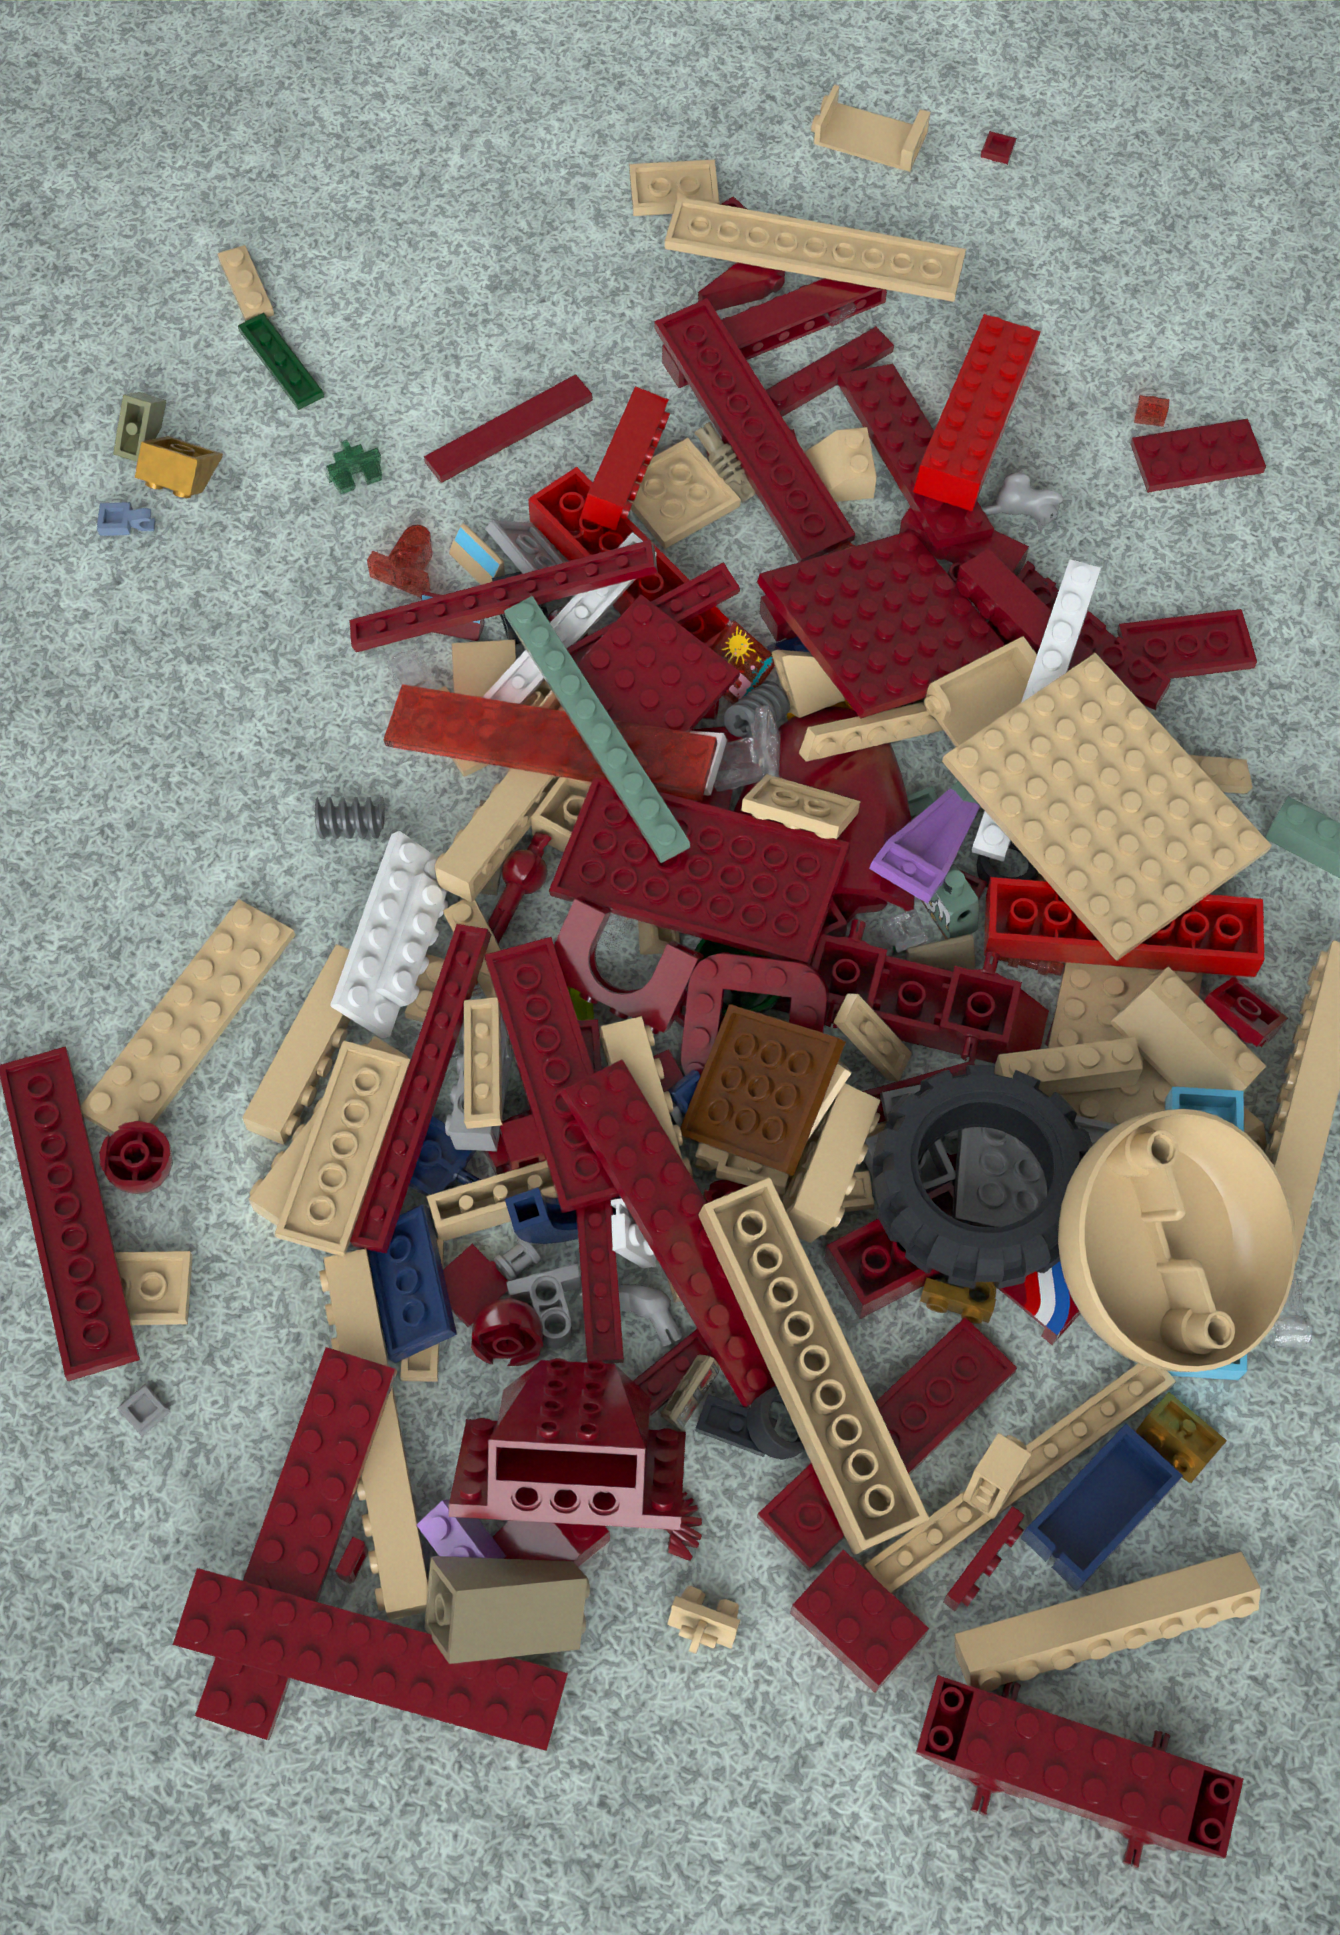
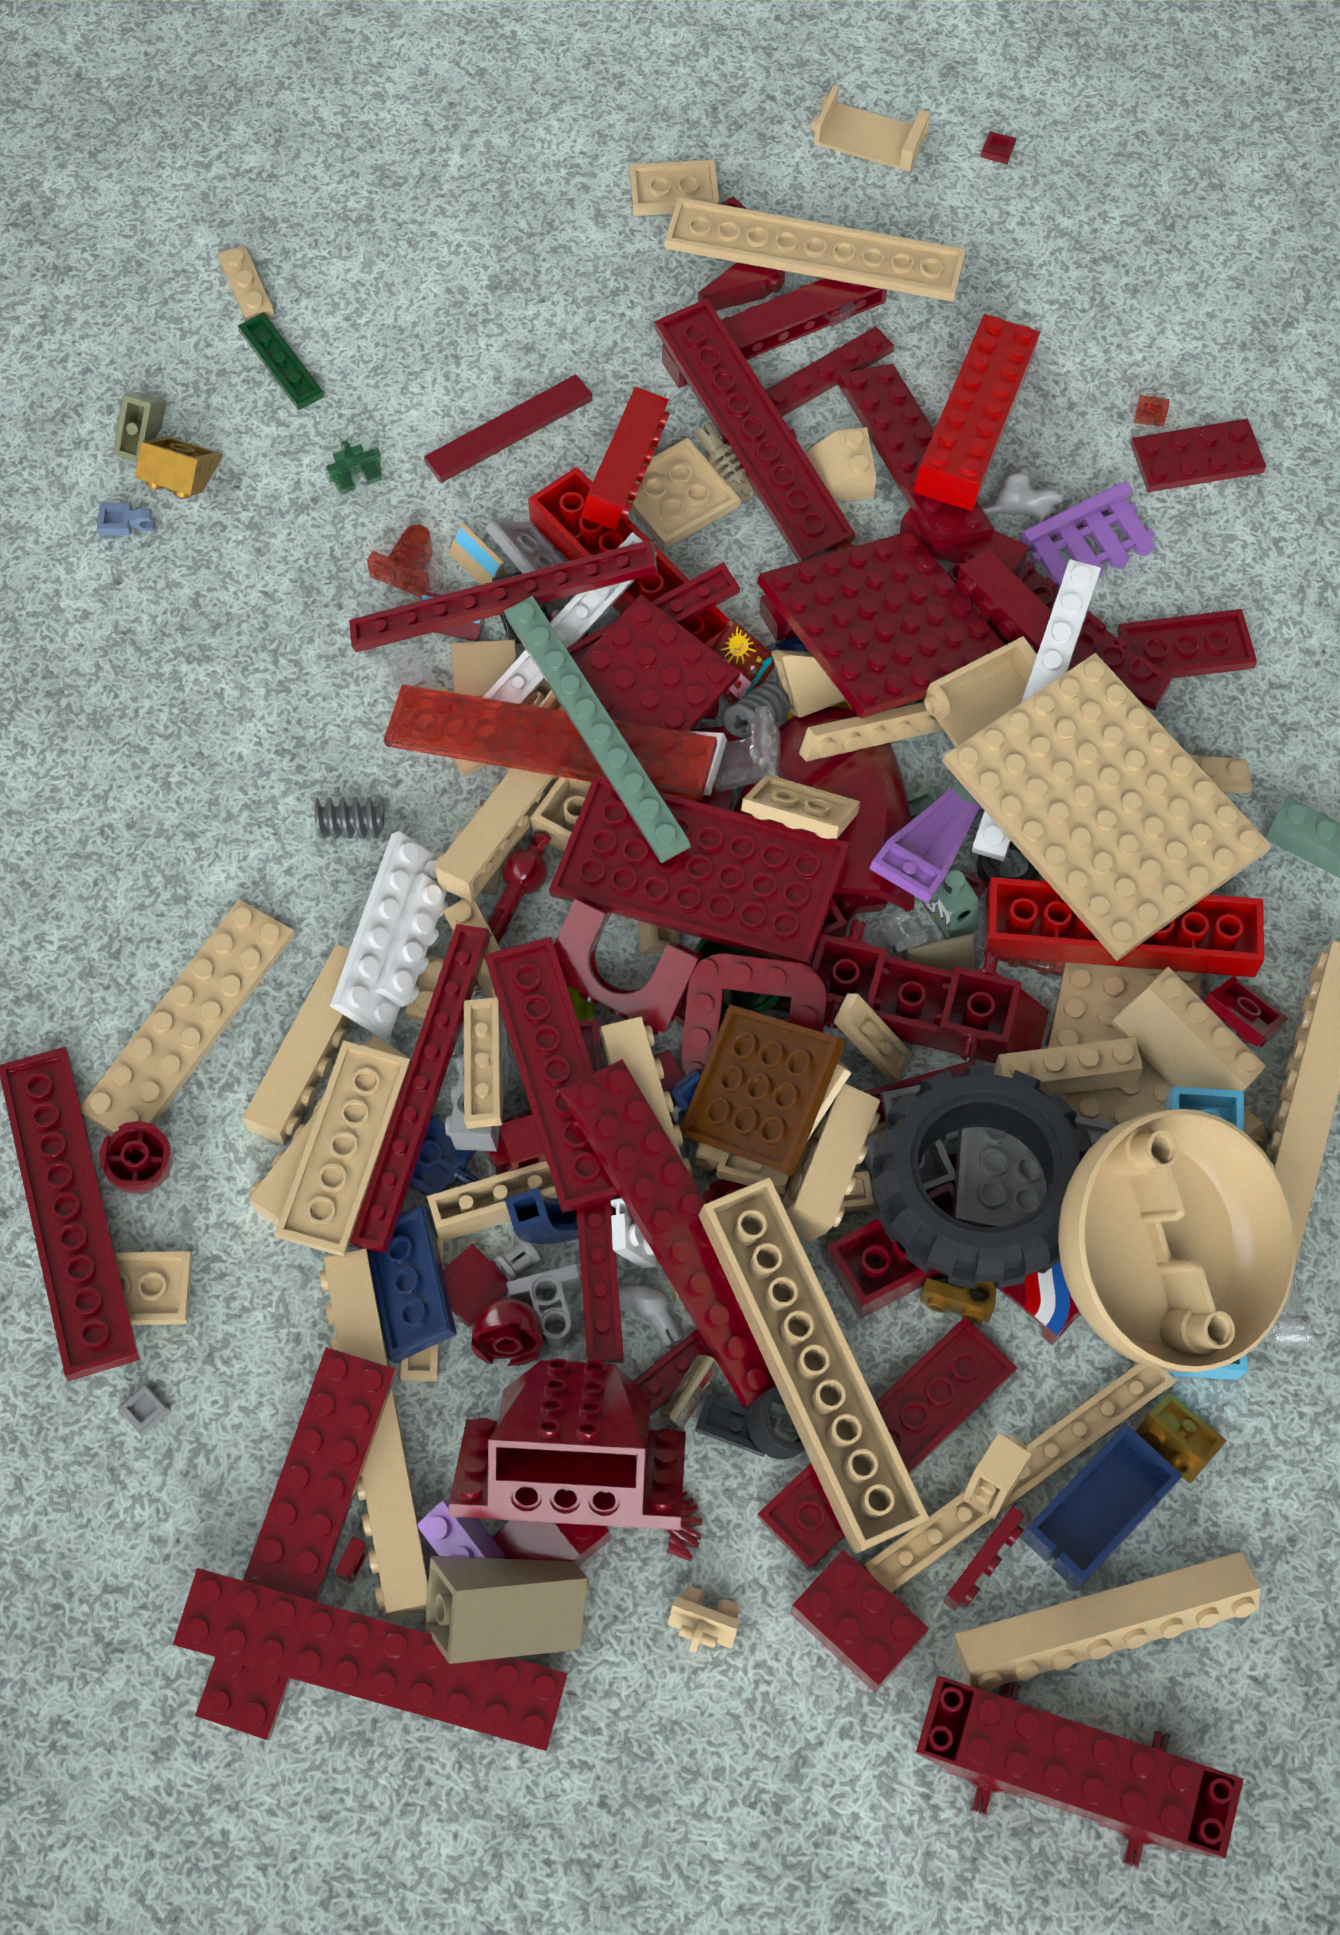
none -> medium lavender fence [1019,481,1155,590]

